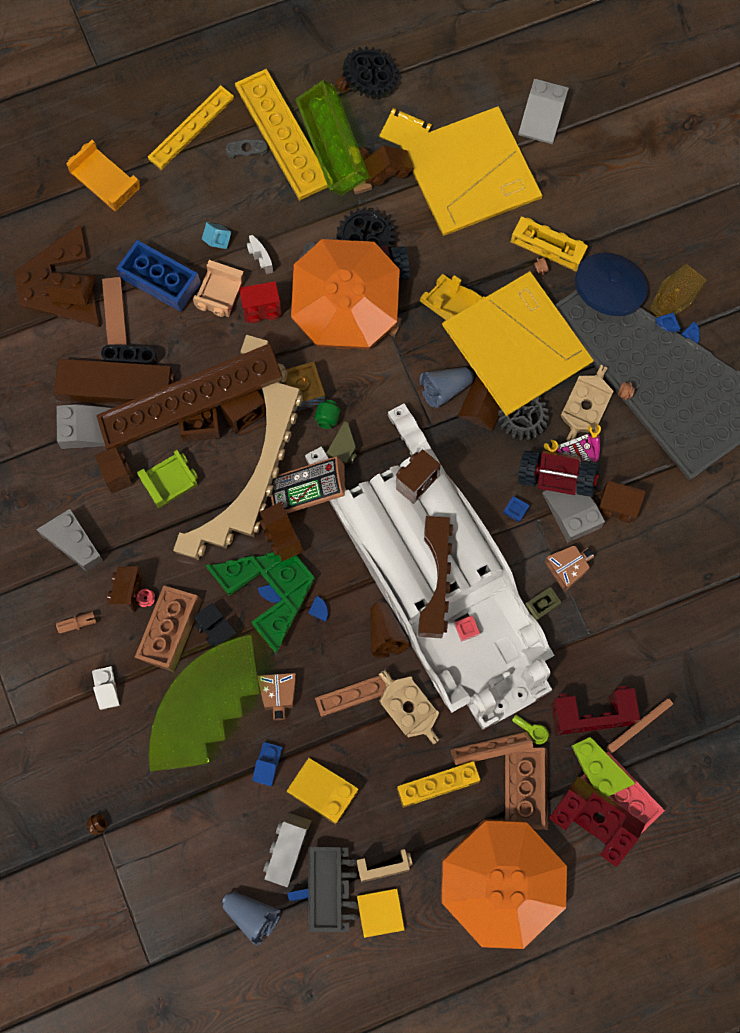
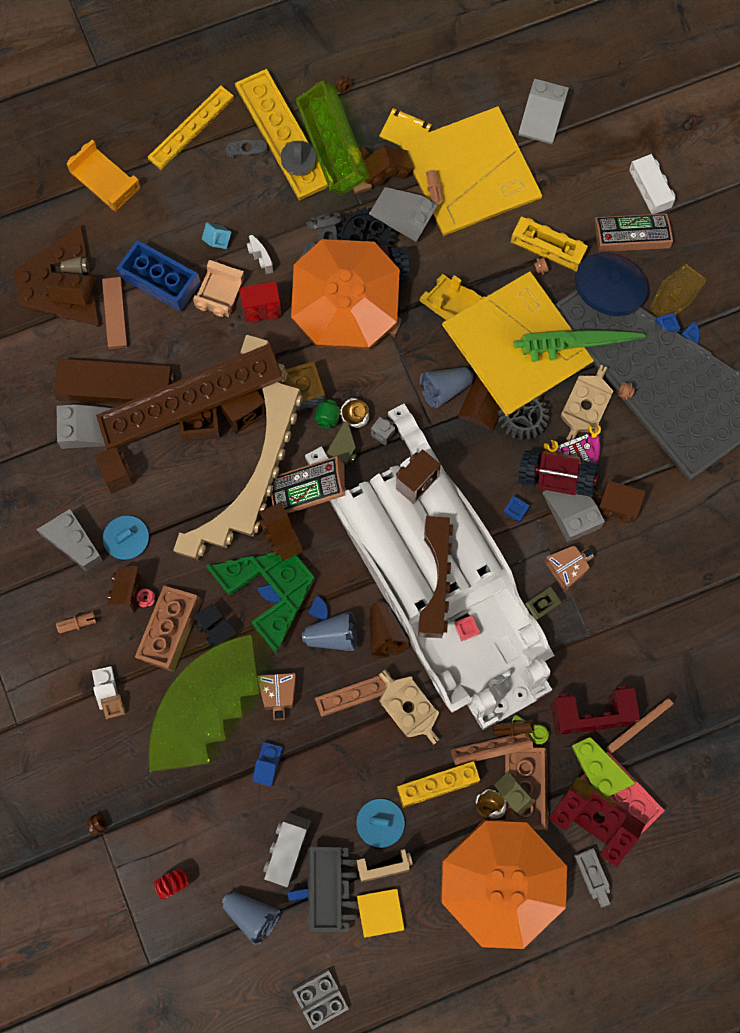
black beam [101,344,157,365] -> none
lime panel [137,450,198,509] -> none
yellow slope [286,758,358,825] -> none
black gear [342,46,399,99] -> none
none -> dark tan cone [61,256,89,274]
none -> medium nougat tile [101,694,125,719]
none -> dark azure shield [103,516,149,560]
none -> red gear [153,868,190,899]
none -> dark grey tile [280,141,317,176]
none -> light grey slope [292,969,349,1030]
none -> sand blue cone [302,612,358,651]
none -> dark grey tile [306,212,342,241]
none -> pearl gold hair [340,398,369,428]
none -> dark azure shield [356,799,405,848]
none -> light grey slope [369,187,437,242]
none -> light grey brick [371,417,397,446]
none -> nougat axle [426,170,443,206]
none -> pearl gold hair [476,789,507,819]
none -> reddish brown axle [494,720,534,736]
none -> olive slope [494,771,536,815]
none -> bright green piece [513,330,647,362]
none -> light grey hinge [574,848,610,908]
none -> slope [594,213,673,252]
none -> white brick [629,154,675,214]

